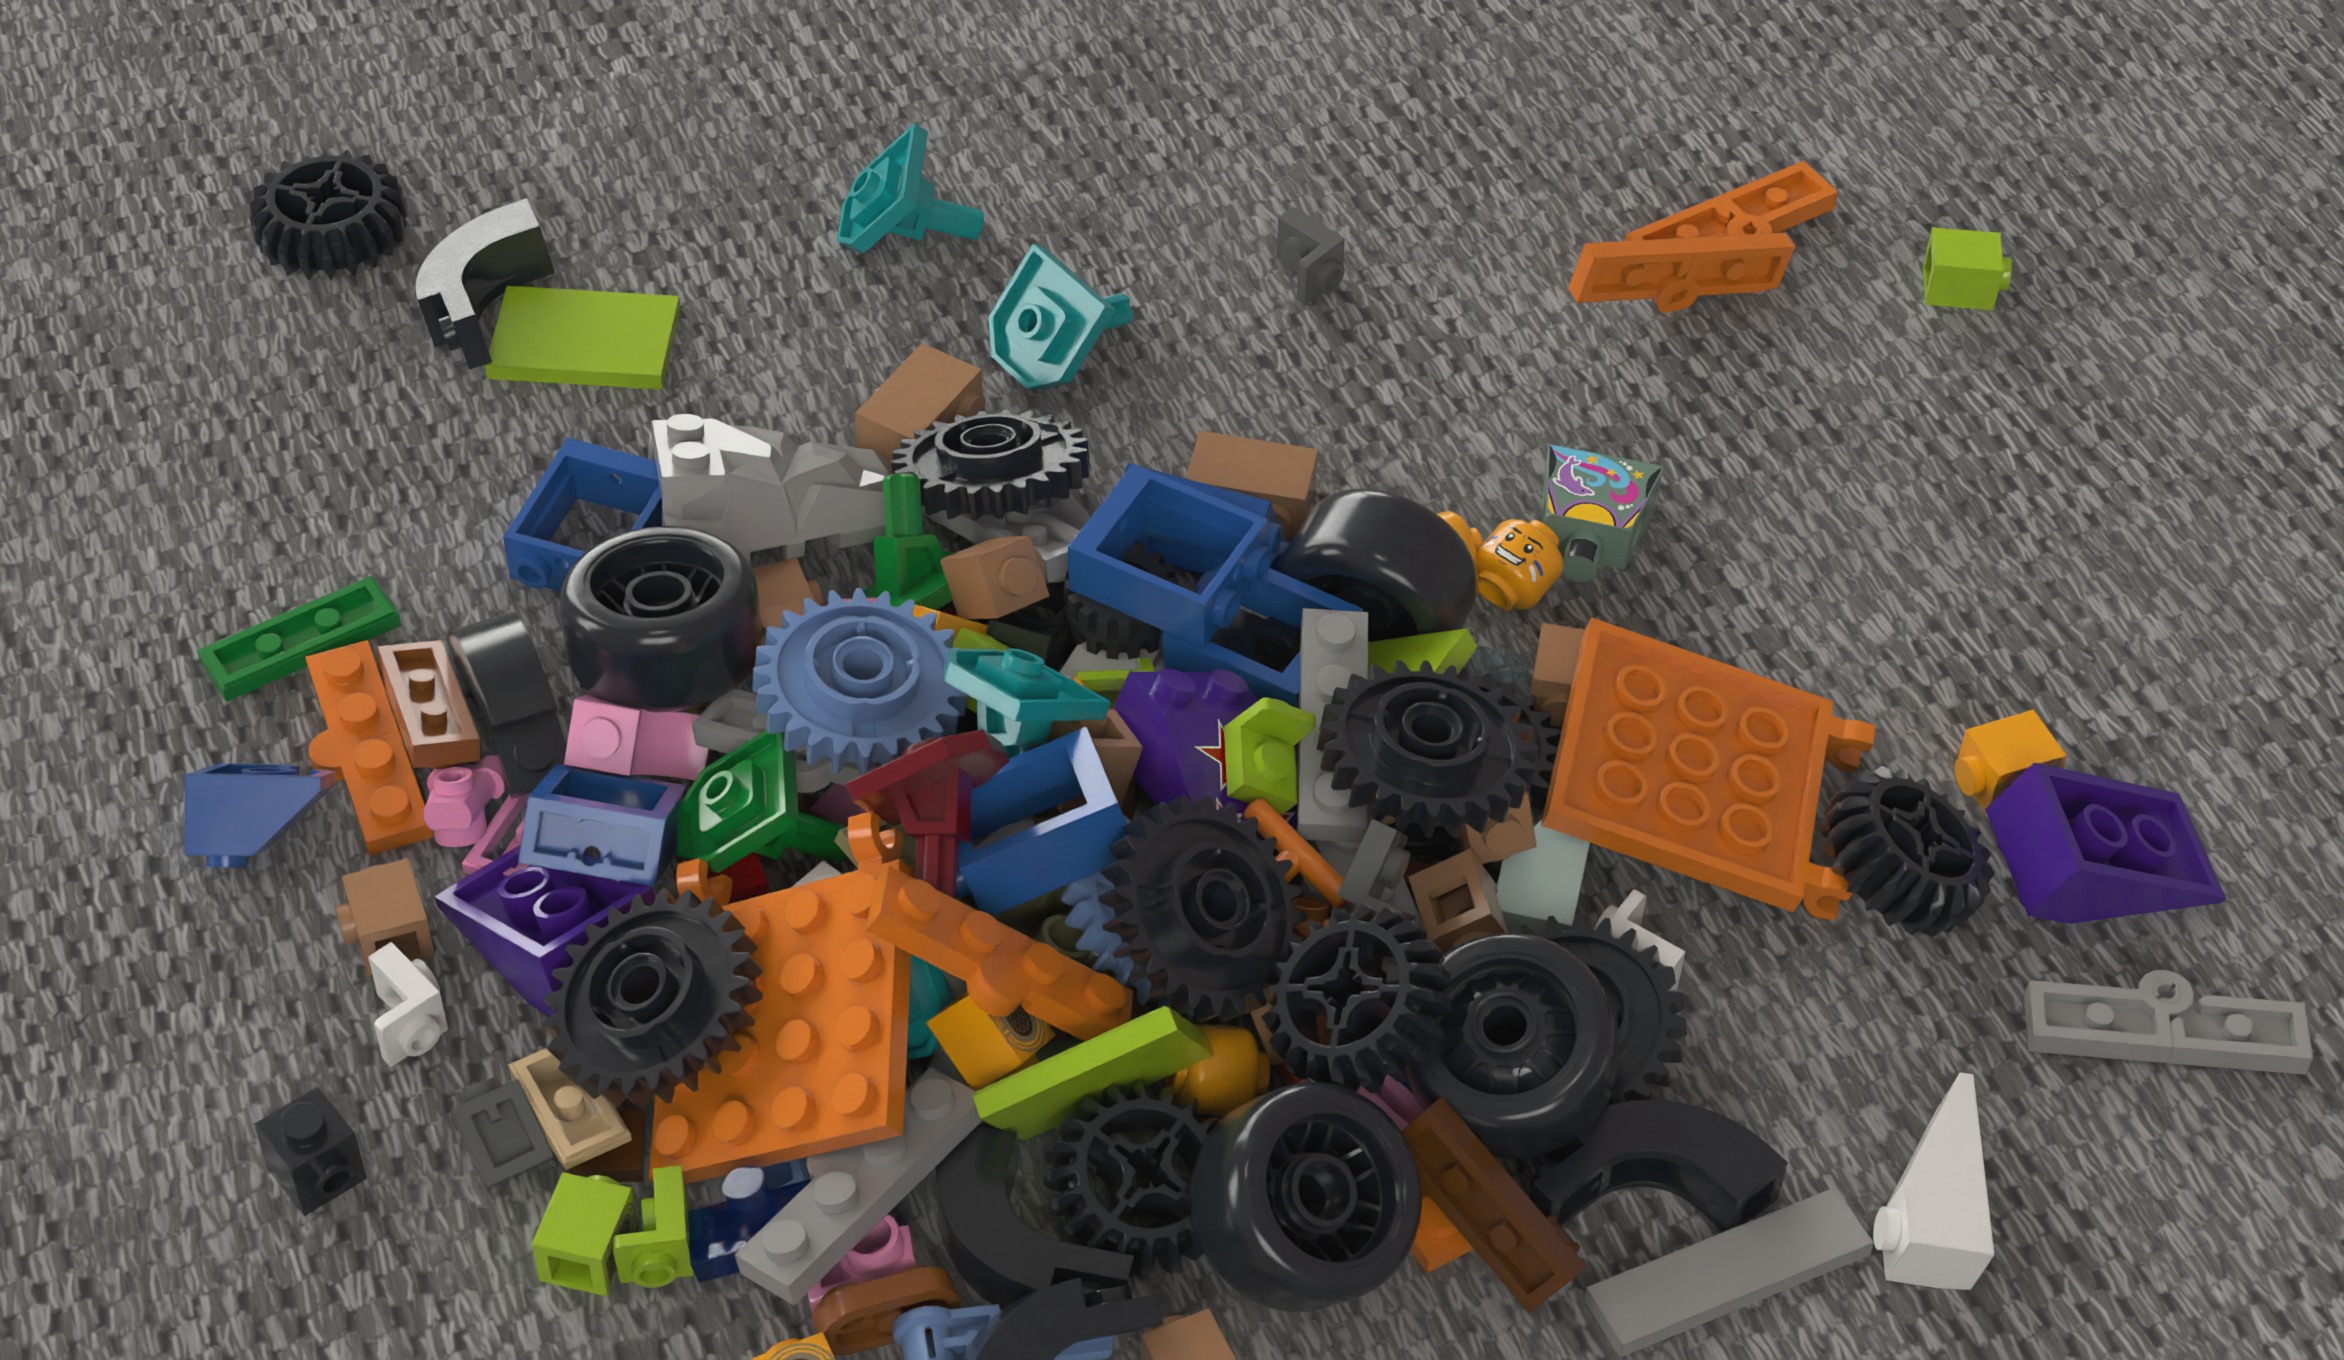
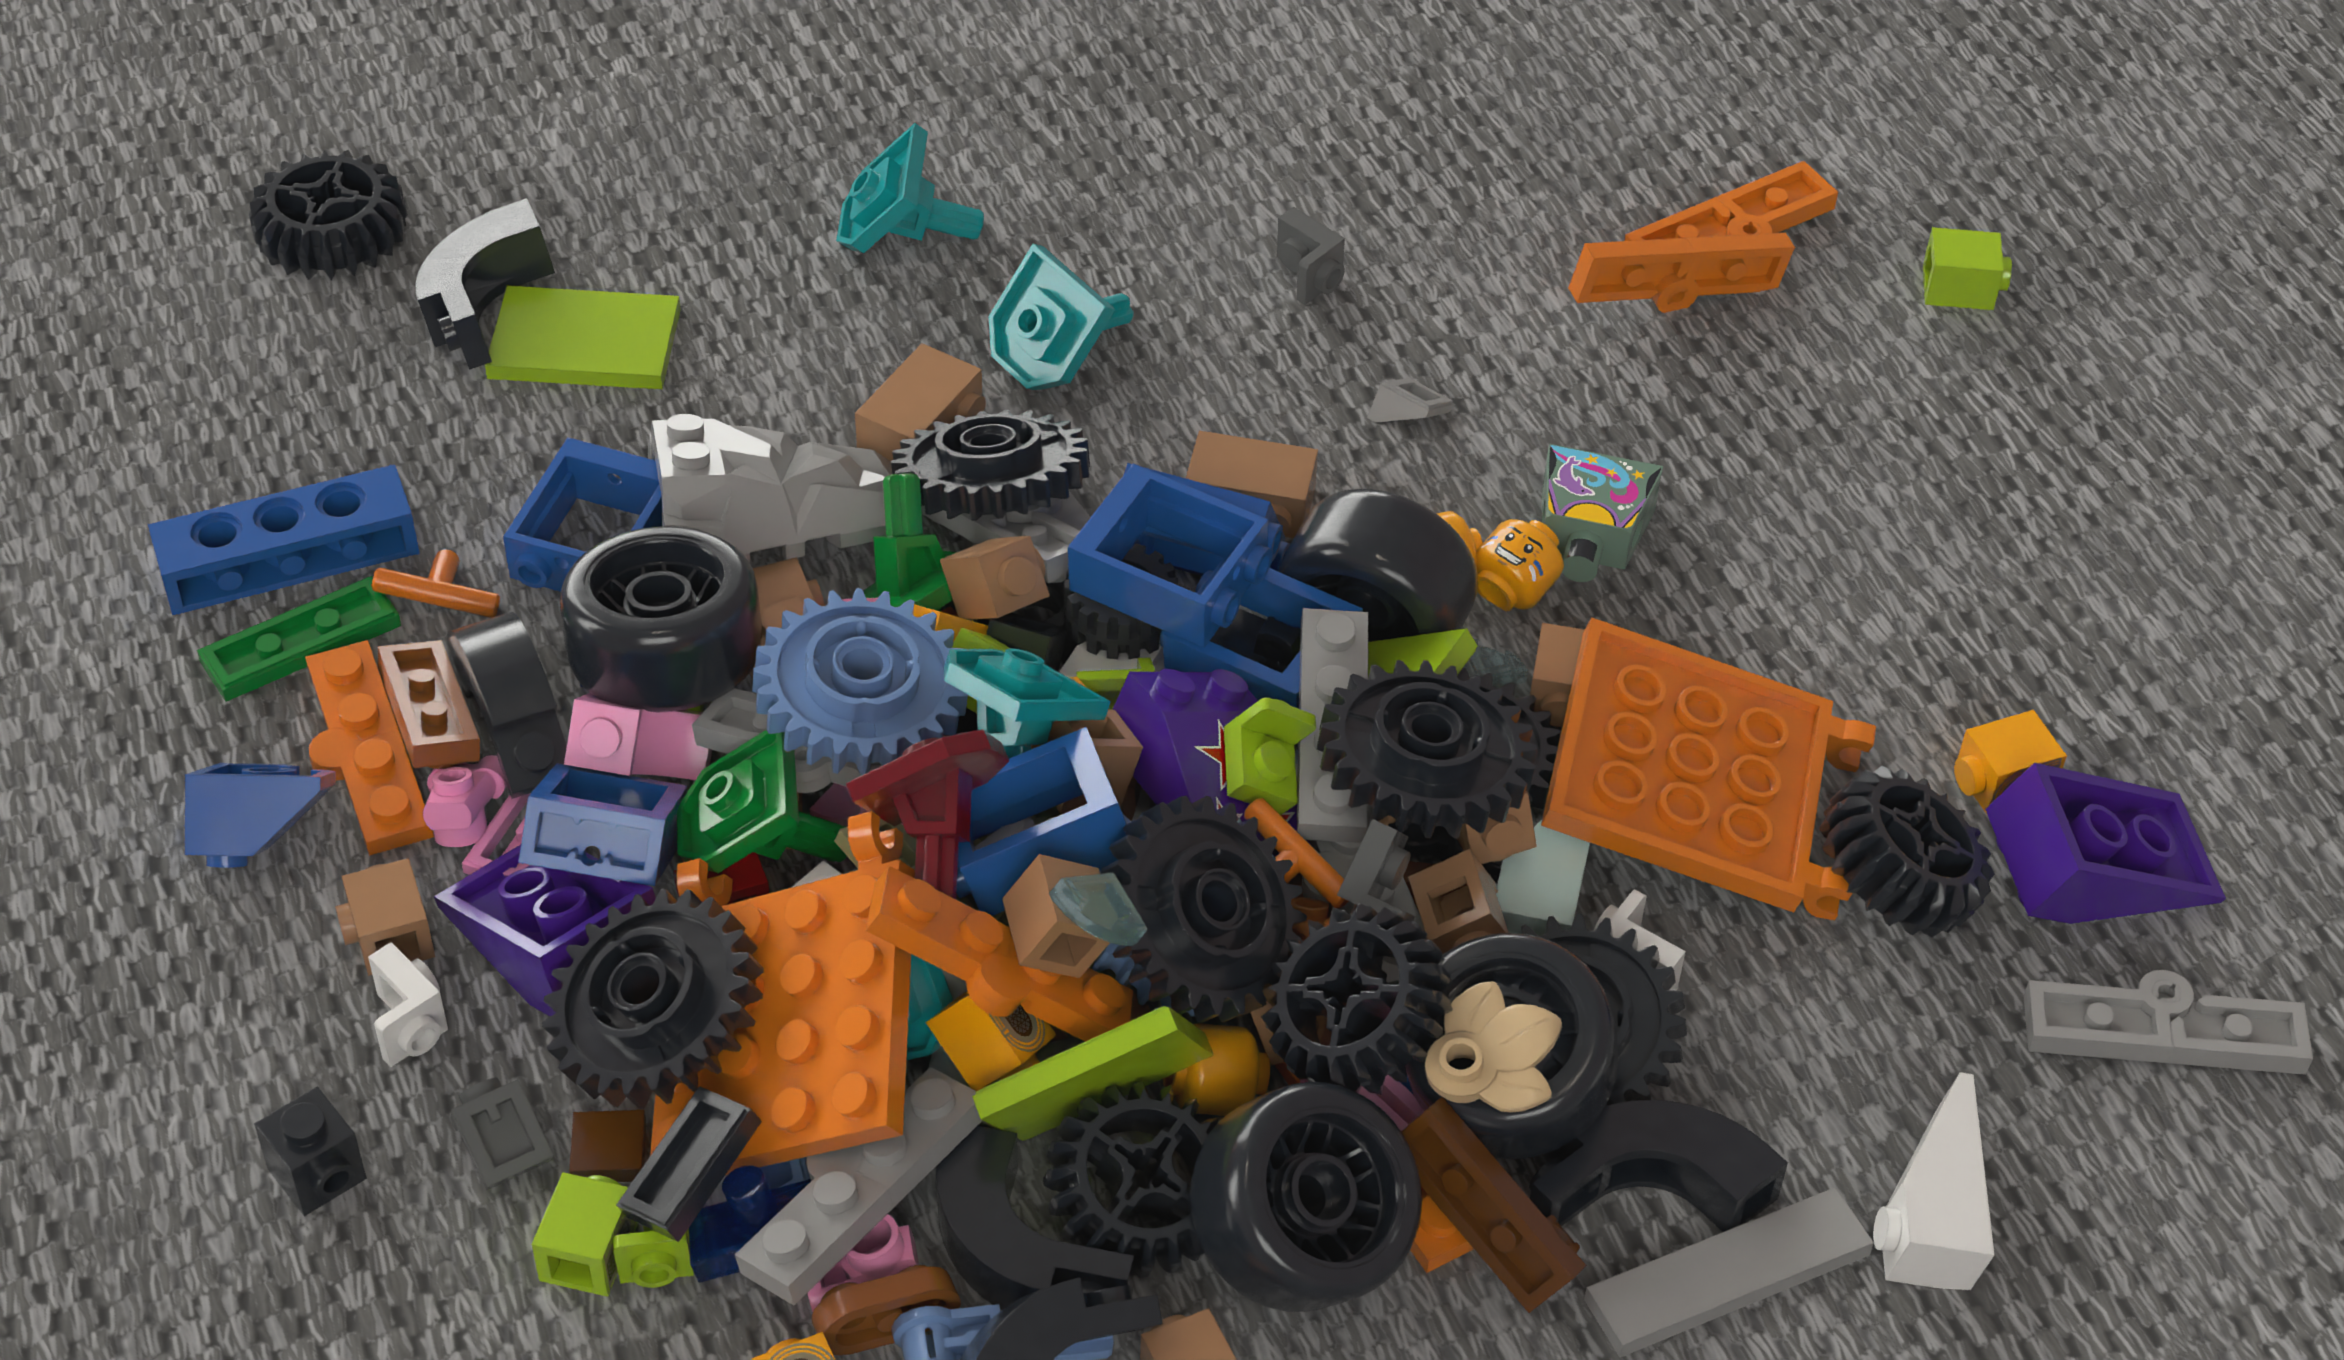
tan slope [508,1048,632,1170] -> none
none -> blue brick [147,464,420,615]
none -> orange piece [371,550,500,618]
none -> black tile [616,1086,762,1242]
none -> medium nougat brick [1002,854,1117,978]
none -> clear light blue tile [1048,873,1148,946]
none -> light grey slope [1367,378,1455,423]
none -> tan plate [1425,981,1562,1113]

